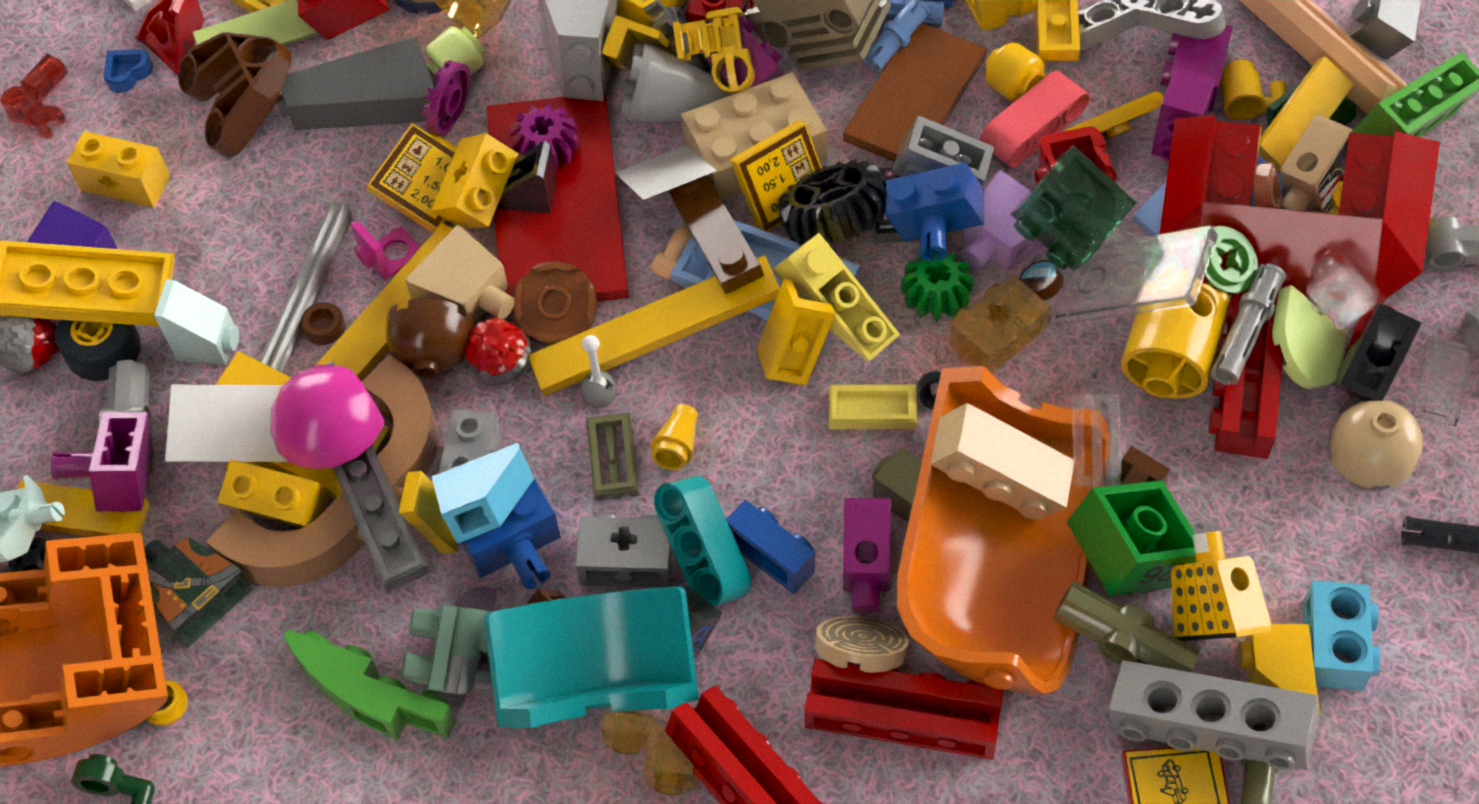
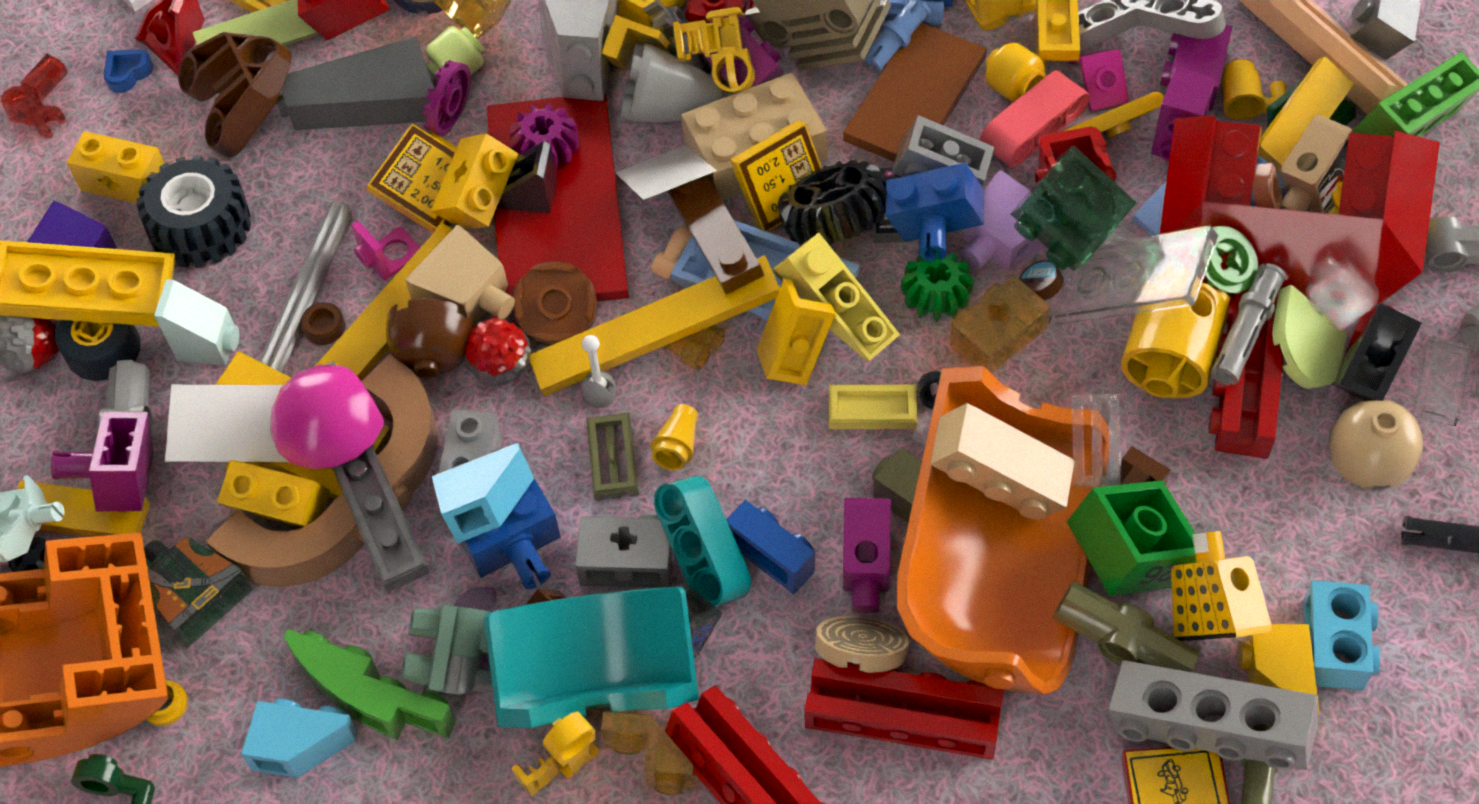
yellow tile [399,471,459,554] -> none
none -> black wheel [136,156,251,268]
none -> medium azure slope [241,699,358,778]
none -> yellow piece [511,711,600,797]
none -> clear yellow piece [663,325,725,371]
none -> dark pink bracket [1069,49,1129,111]

